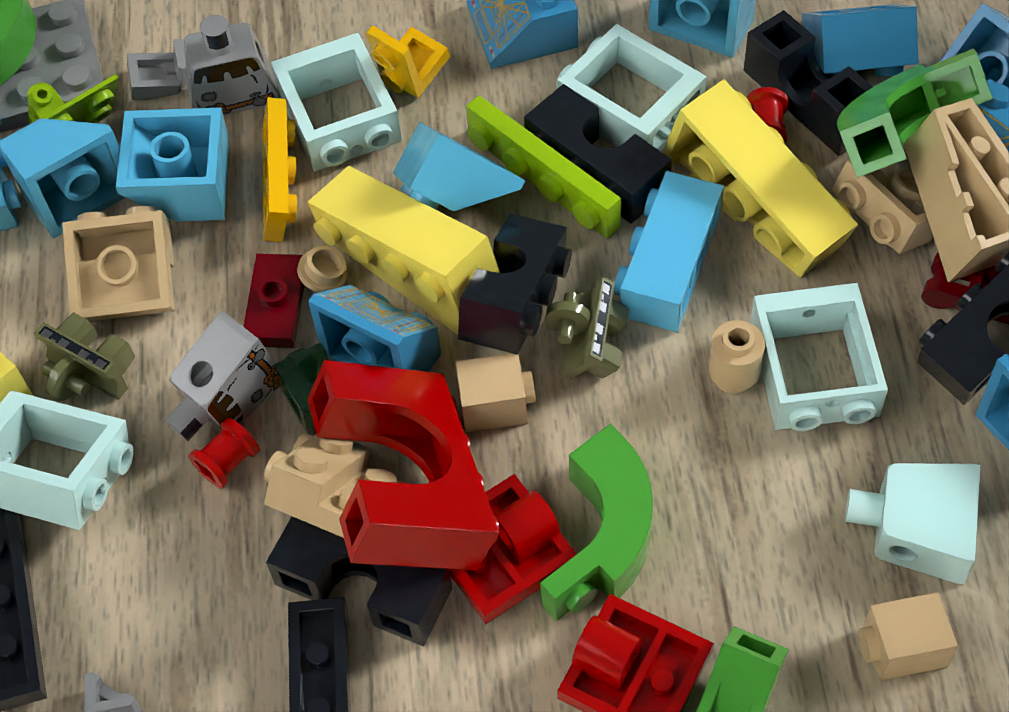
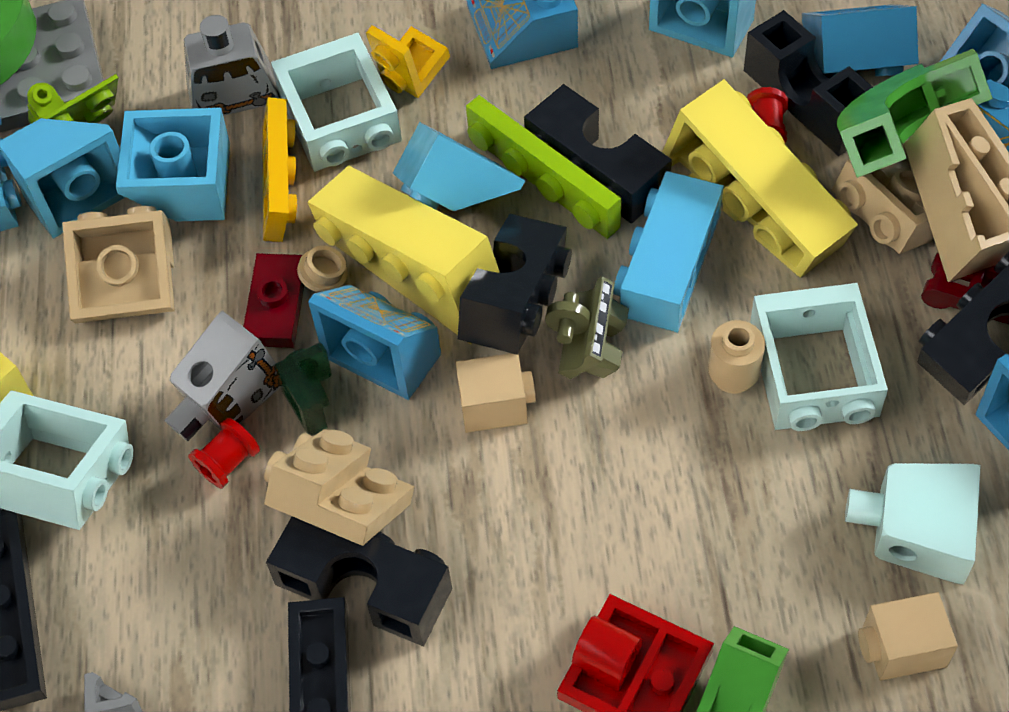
olive hips [34,312,135,401] -> none
light grey slope [127,39,186,100] -> none
red arch [307,360,499,570] -> none
red plate [449,474,577,625] -> none
bright green arch [540,423,653,621] -> none
light aqua window [556,24,707,151] -> none

